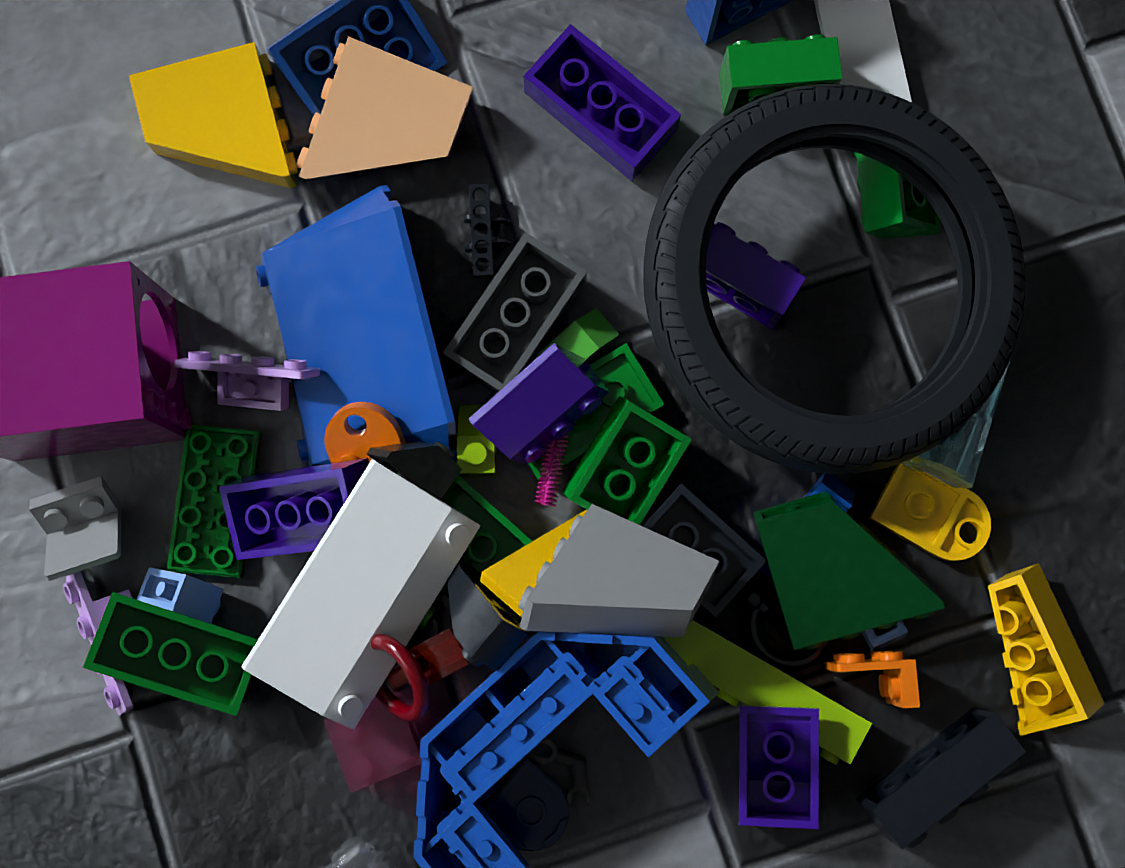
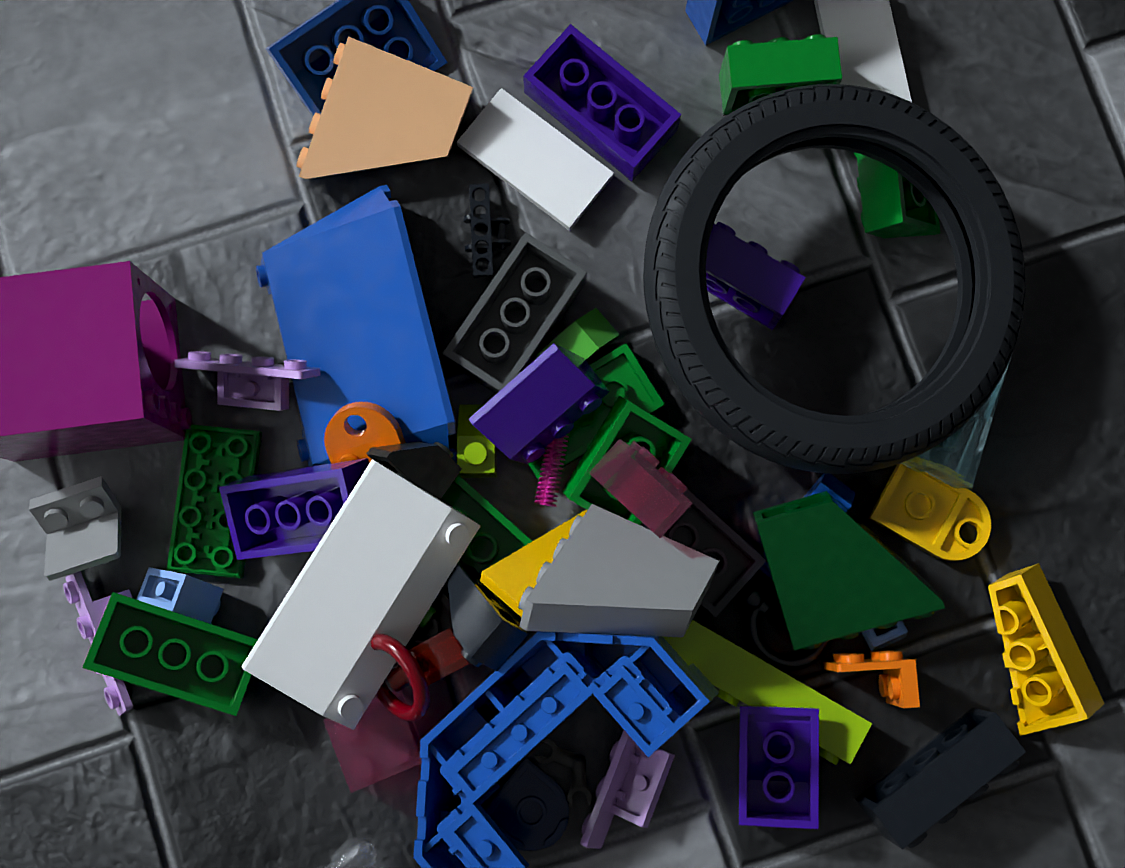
yellow slope [129,42,299,188] -> none
none -> white tile [457,88,614,231]
none -> lavender bracket [580,730,675,849]
none -> clear pink brick [589,439,692,538]

